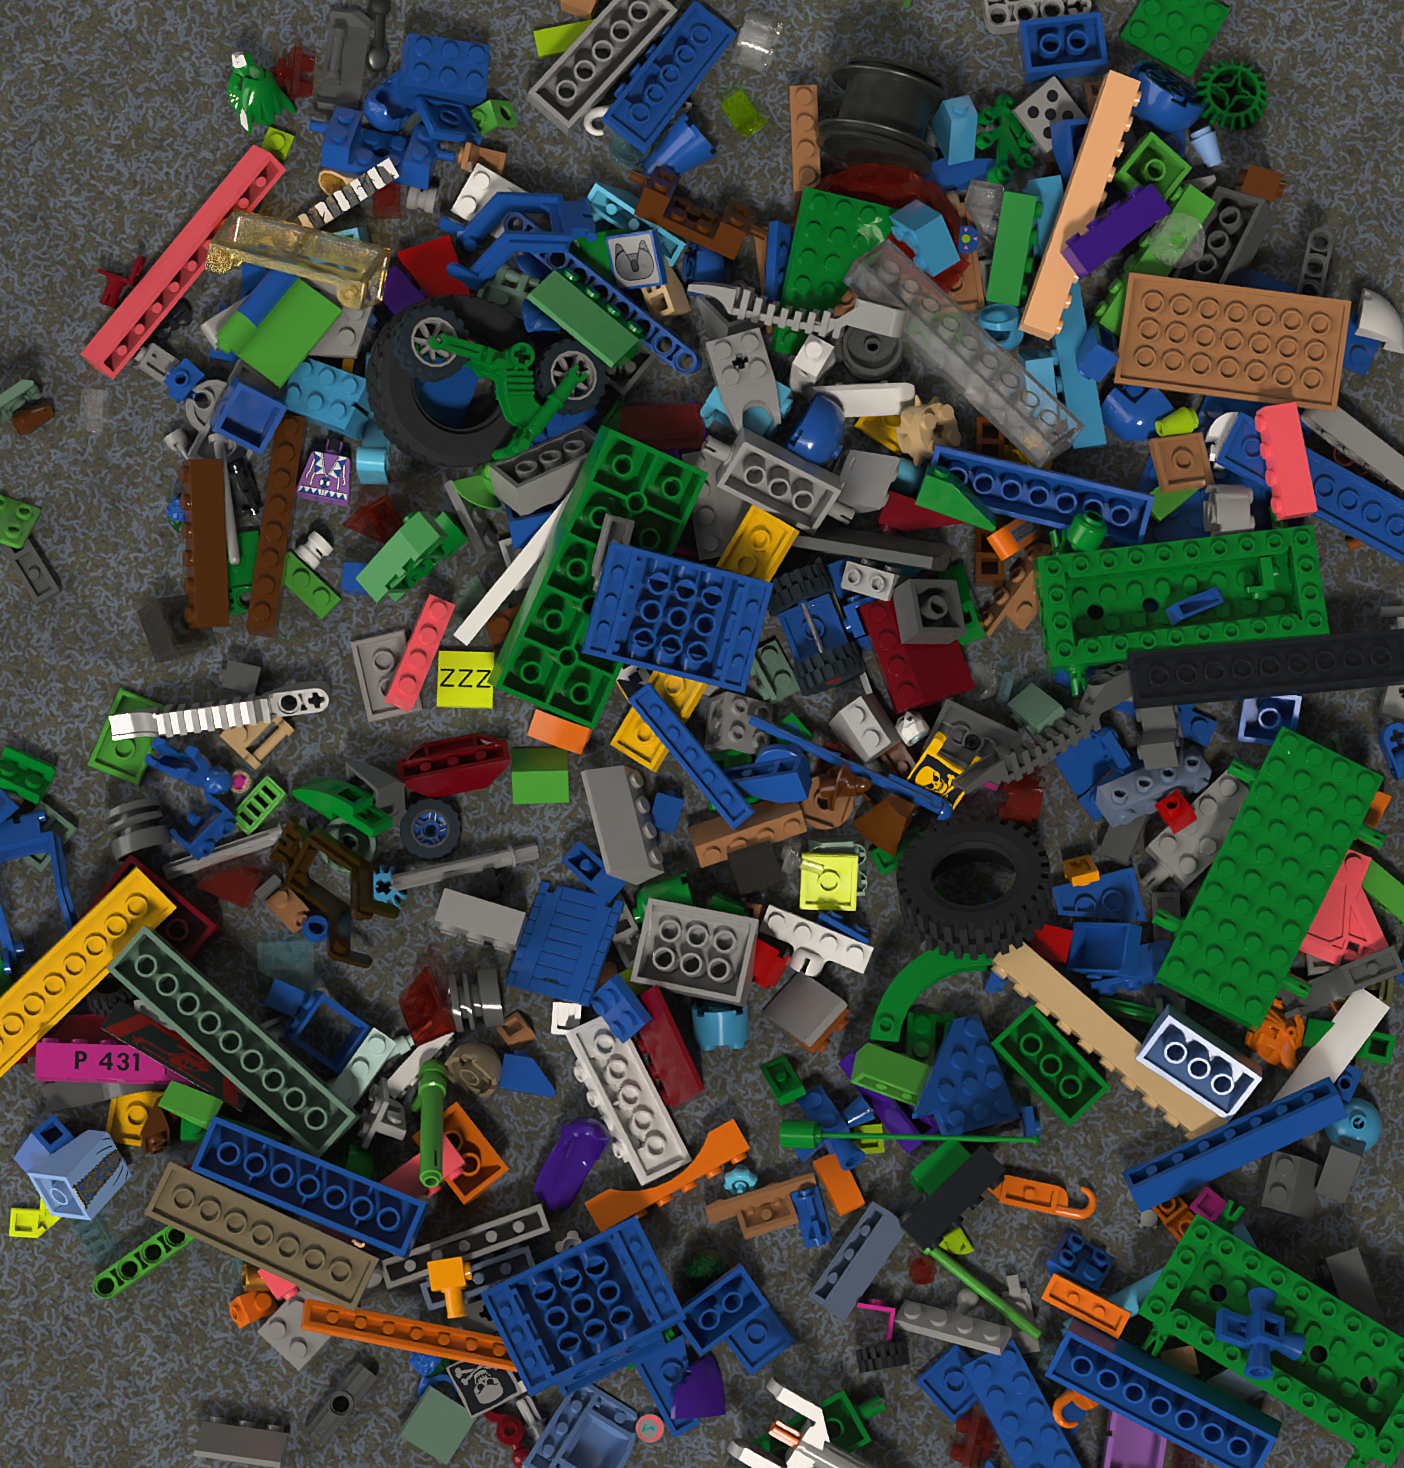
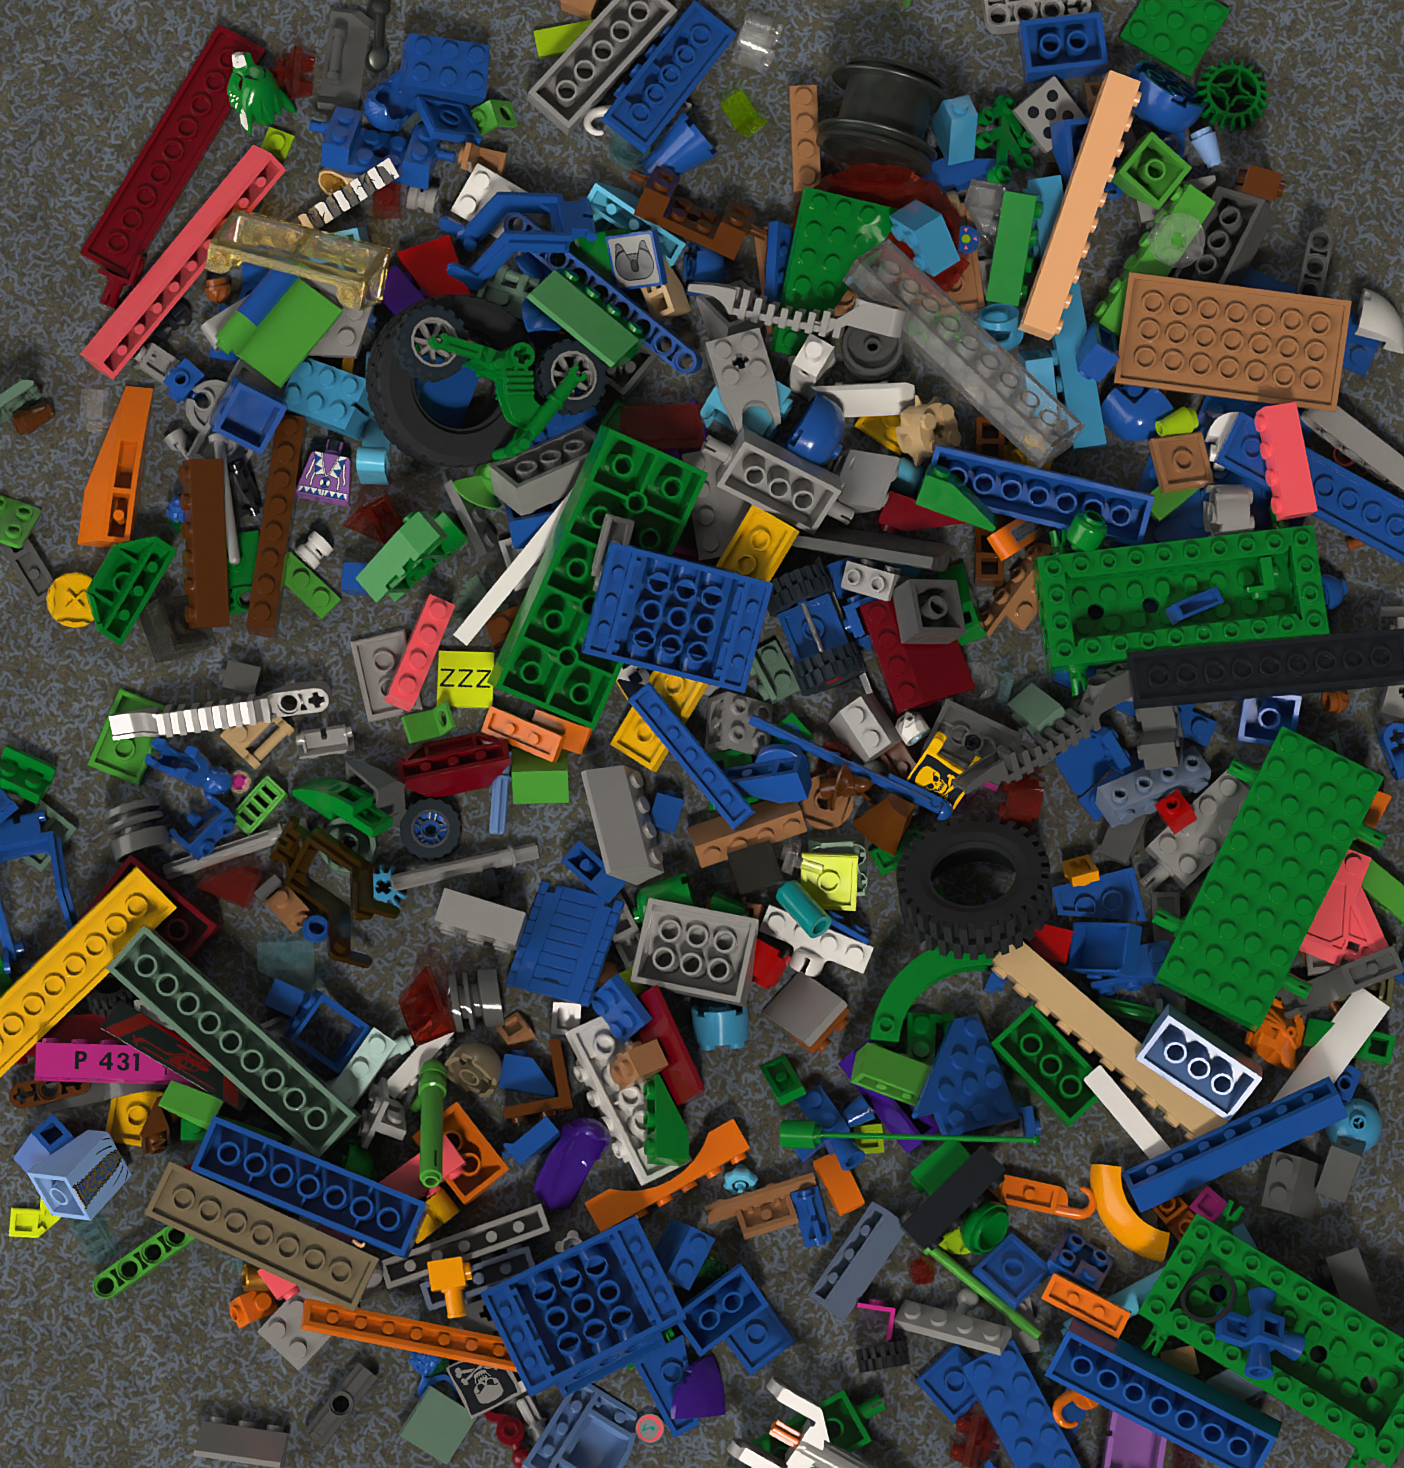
dark purple brick [1060,183,1171,279] -> none
none -> reddish brown beam [9,1080,92,1109]
none -> yellow tile [46,572,94,628]
none -> orange wedge [77,386,154,548]
none -> dark red plate [80,24,267,280]
none -> green wedge [85,535,177,646]
none -> dark orange plate [204,277,231,304]
none -> light grey hinge [296,724,355,759]
none -> bright green bracket [401,701,456,744]
none -> yellow brick [415,1188,460,1244]
none -> orange plate [481,706,566,762]
none -> medium blue axle [489,751,512,835]
none -> blue container [501,1116,561,1169]
none -> reddish brown bracket [503,1038,574,1127]
none -> medium nougat brick [609,1039,668,1091]
none -> green slope [643,1074,689,1166]
none -> blue brick [654,1219,715,1290]
none -> teal brick [776,880,832,938]
none -> green piece [960,1200,1009,1255]
none -> blue tile [972,1232,1050,1310]
none -> white sticker [1084,1065,1182,1195]
none -> light orange brick [1089,1164,1170,1263]
none -> black piece [1181,1268,1237,1323]
none -> blue brick [1321,574,1348,612]
none -> dark orange plate [1321,690,1350,714]

